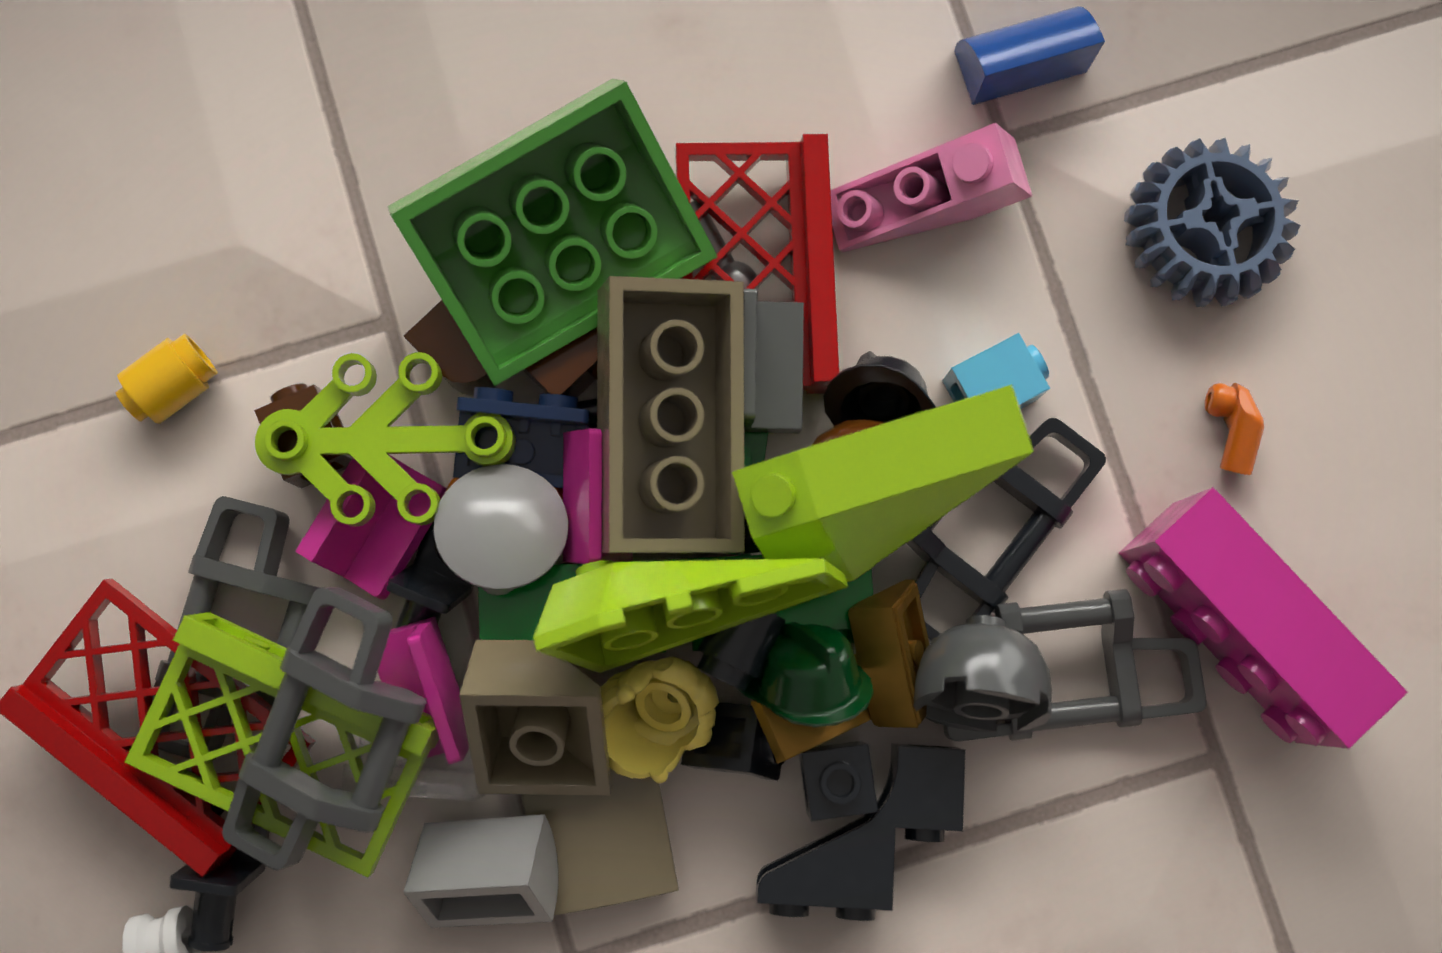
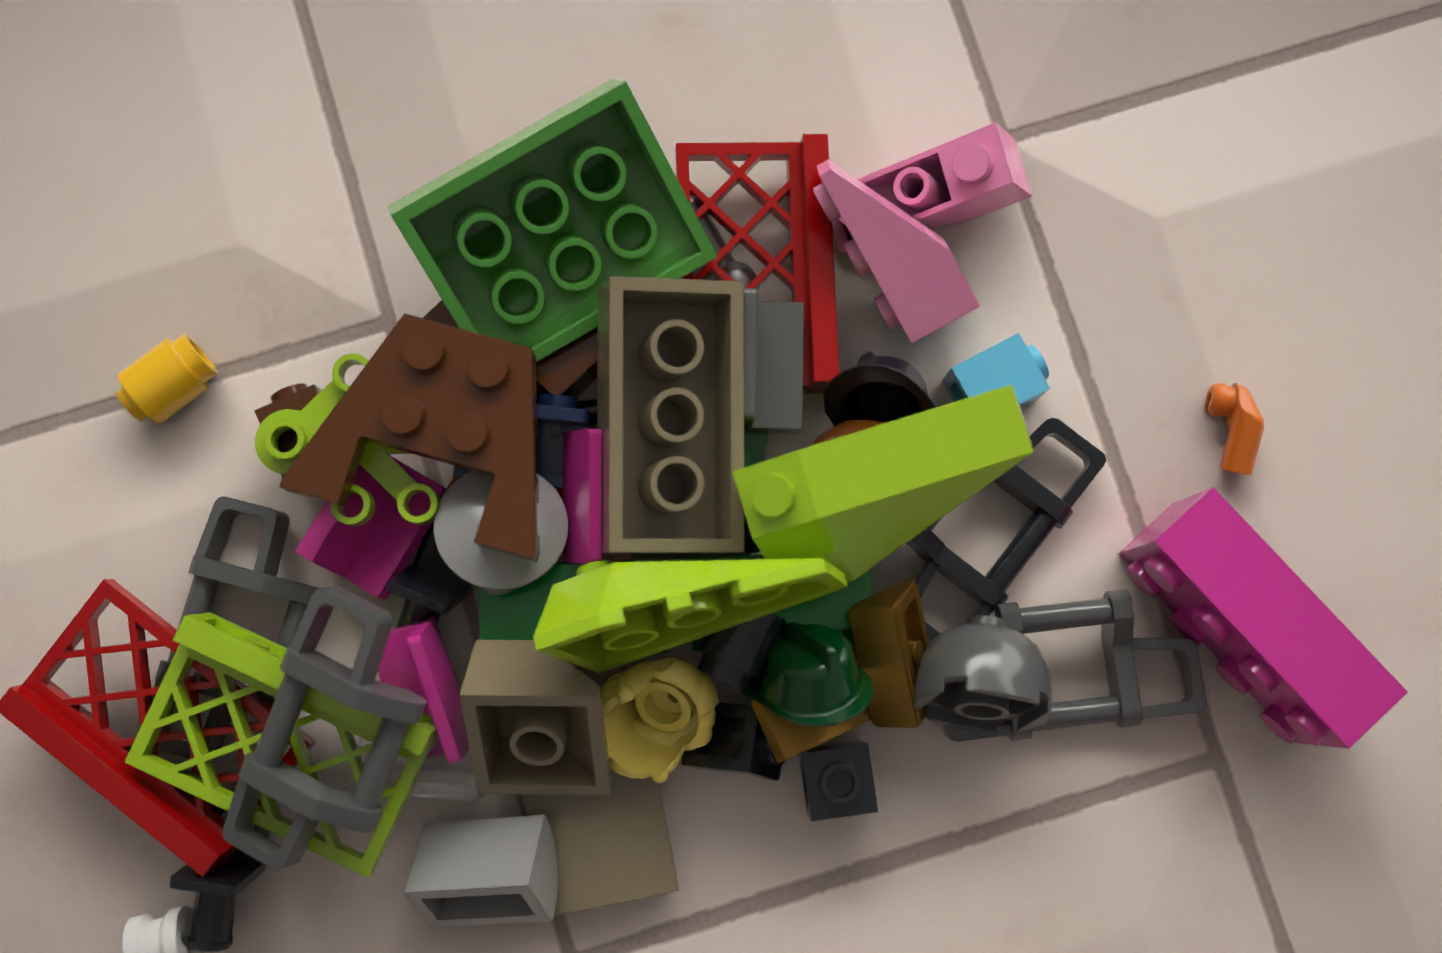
black arch [756,743,965,921] -> none
blue brick [954,6,1105,105] -> none
sand blue gear [1124,137,1301,307] -> none
none -> reddish brown wing [279,313,540,562]
none -> bright pink slope [813,160,980,344]

